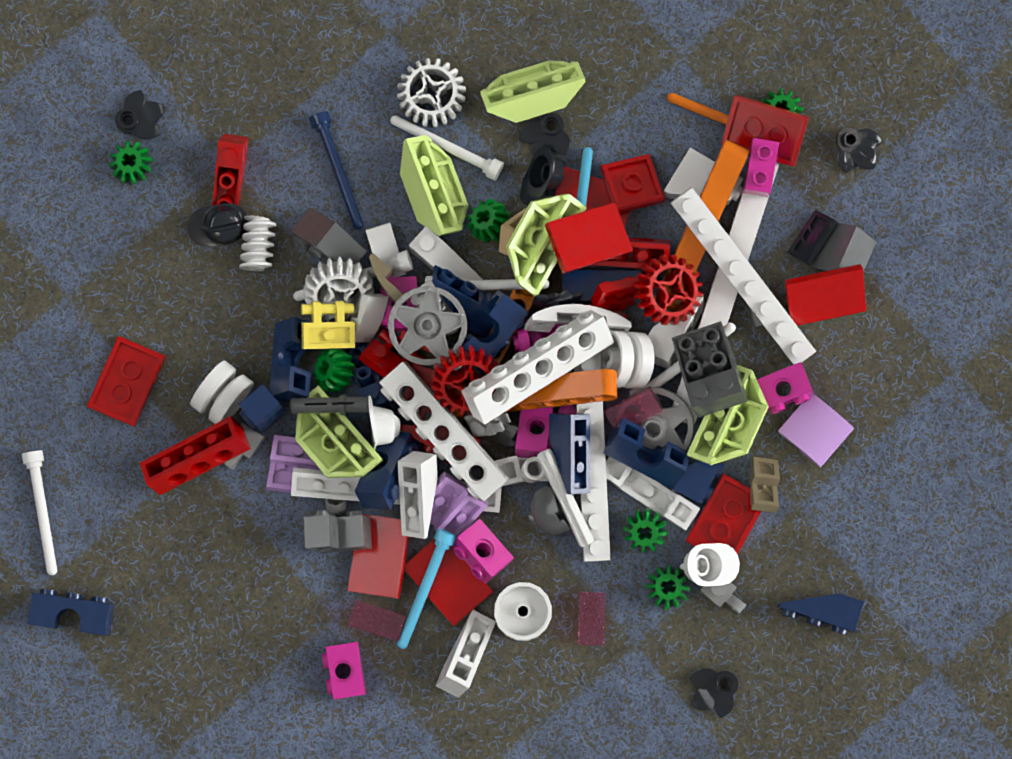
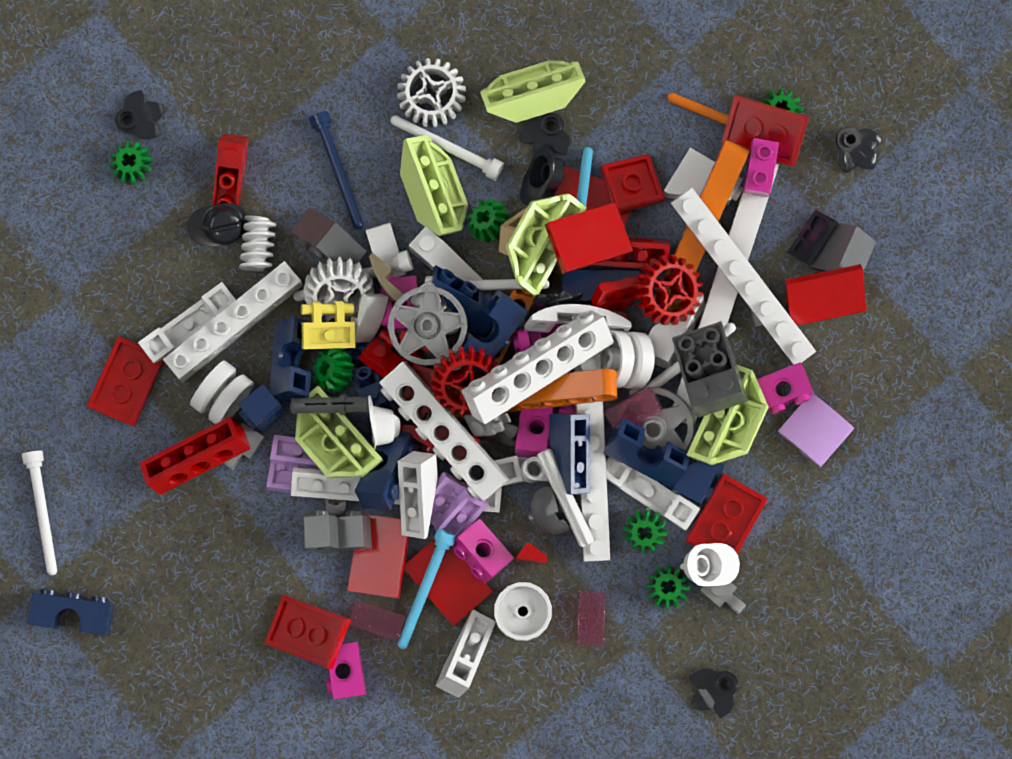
dark tan slope [750,457,780,513] -> none
dark blue slope [777,593,864,636] -> none
none -> white slope [138,282,236,363]
none -> white brick [163,261,303,383]
none -> red tile [264,595,351,669]
none -> red slope [515,543,548,565]

